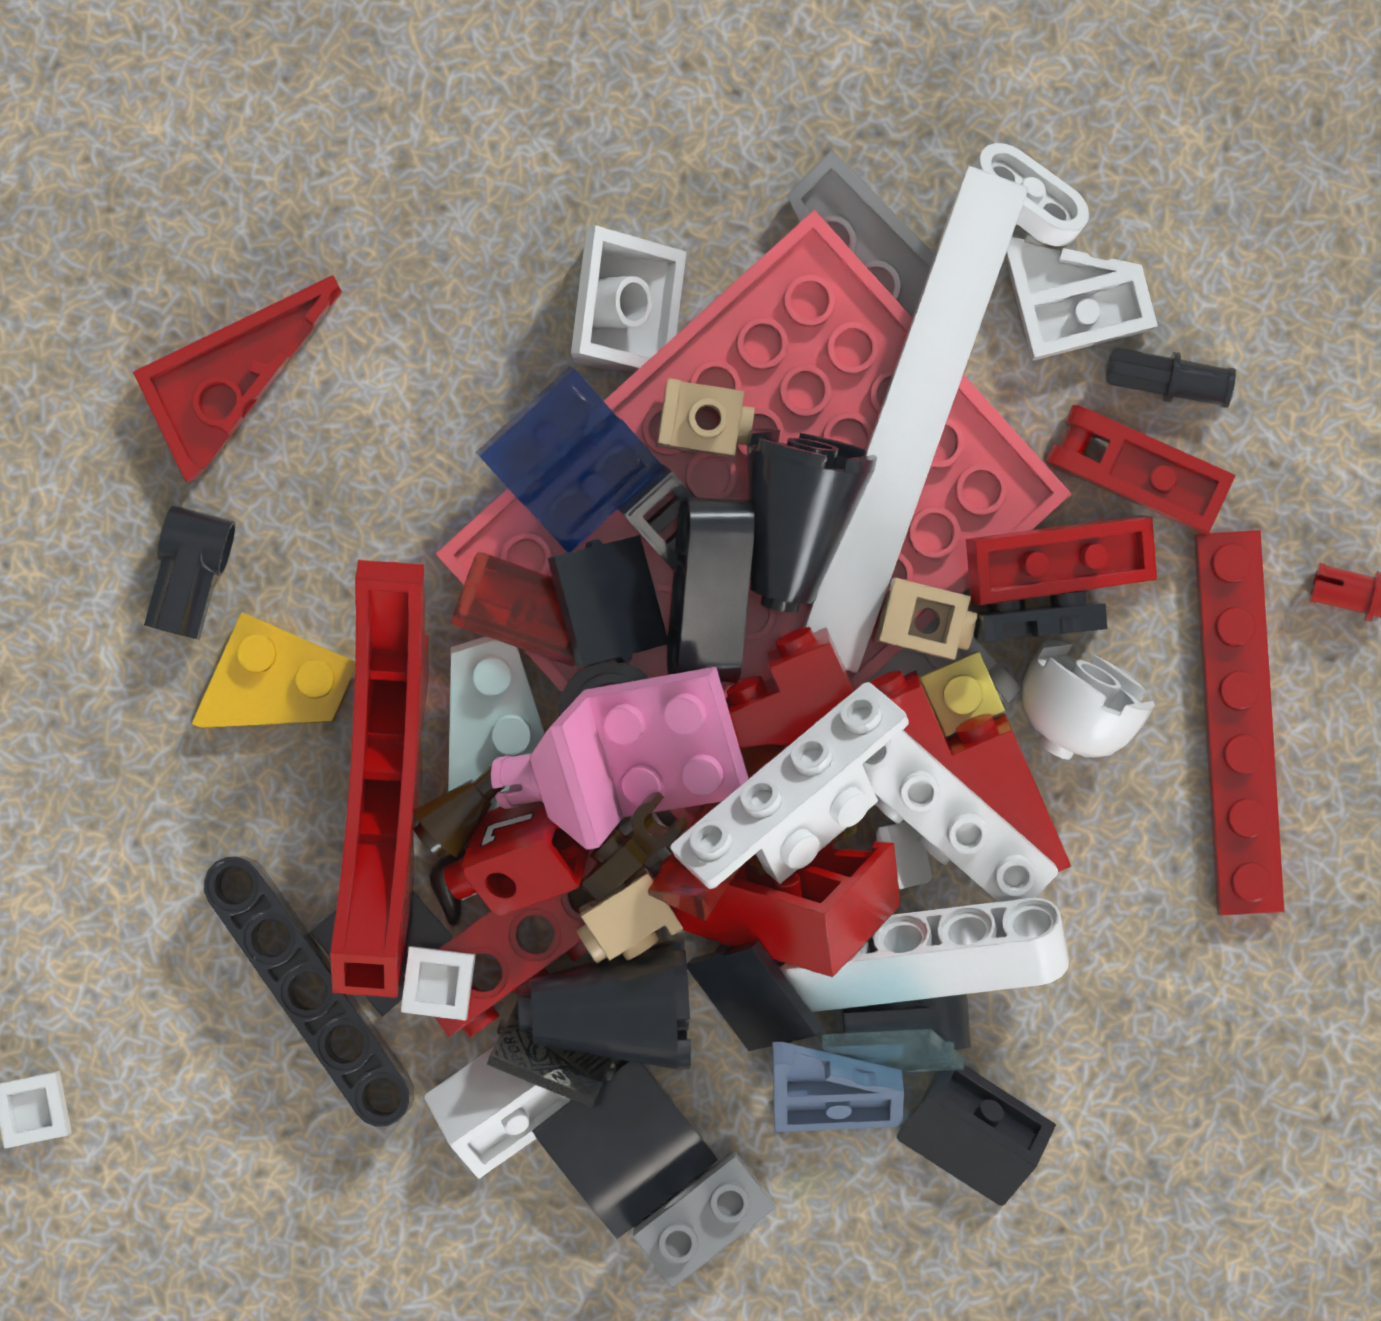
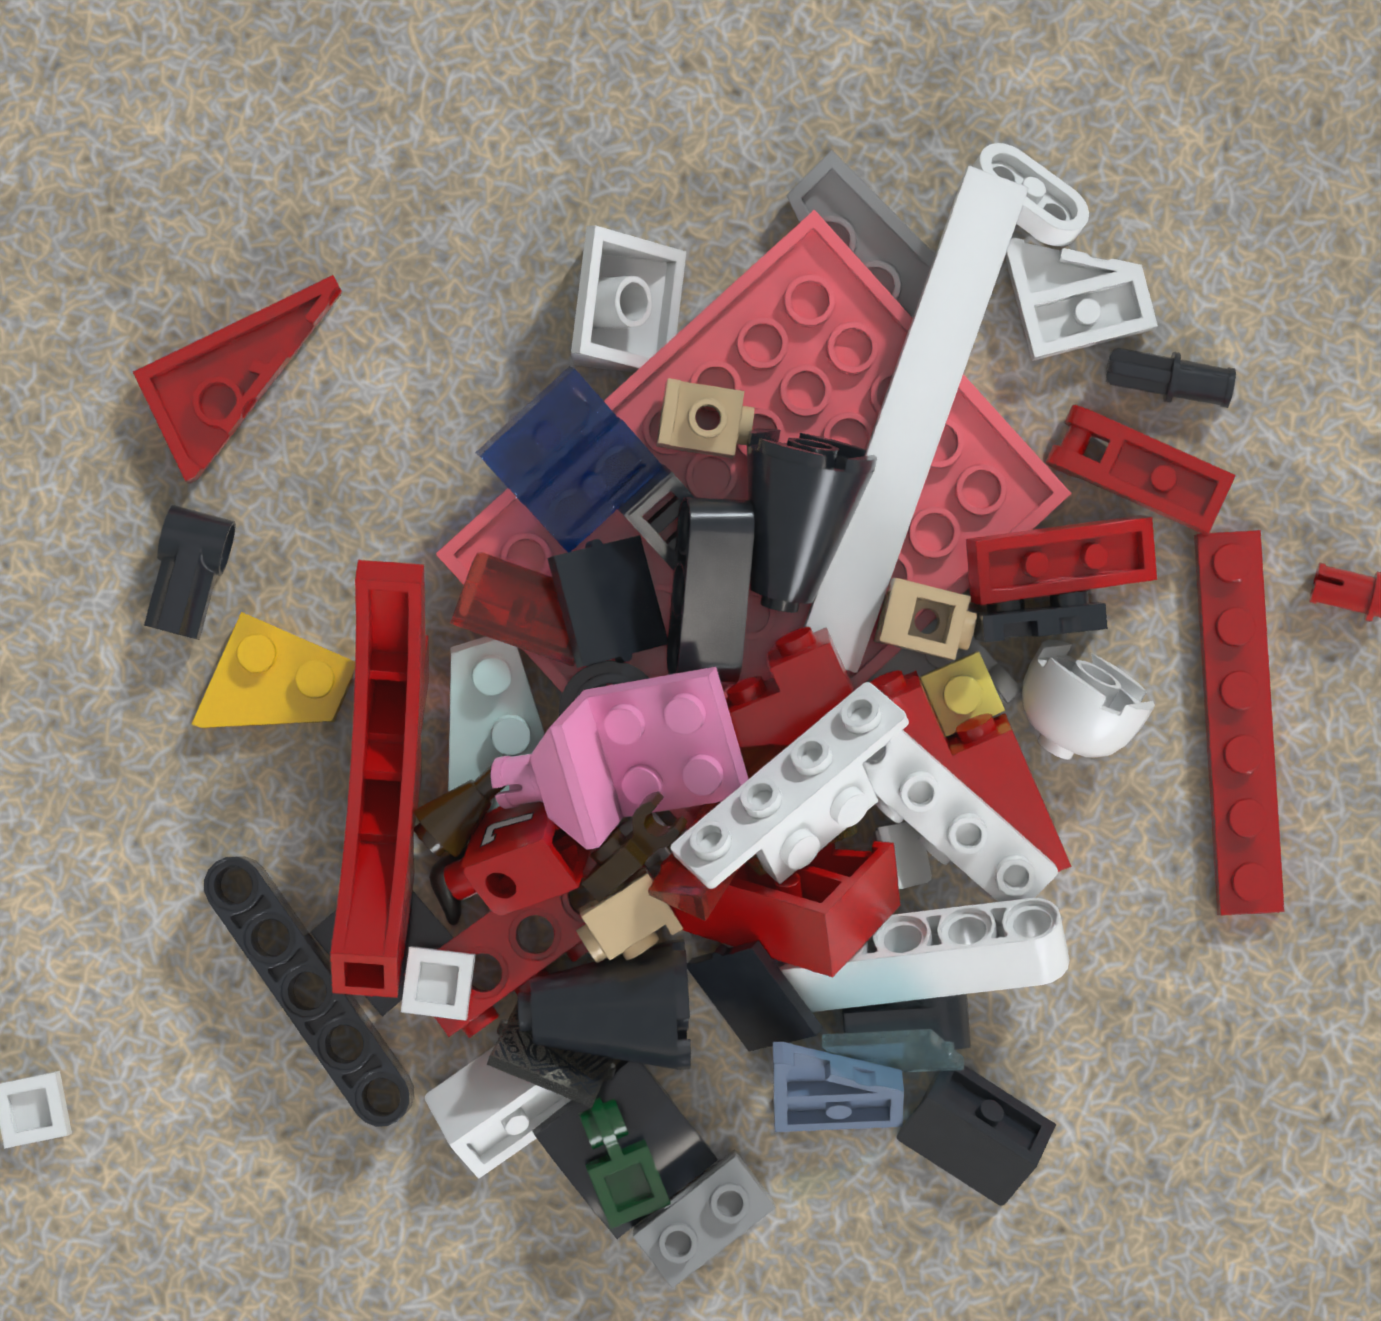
none -> dark green plate [578,1097,671,1229]

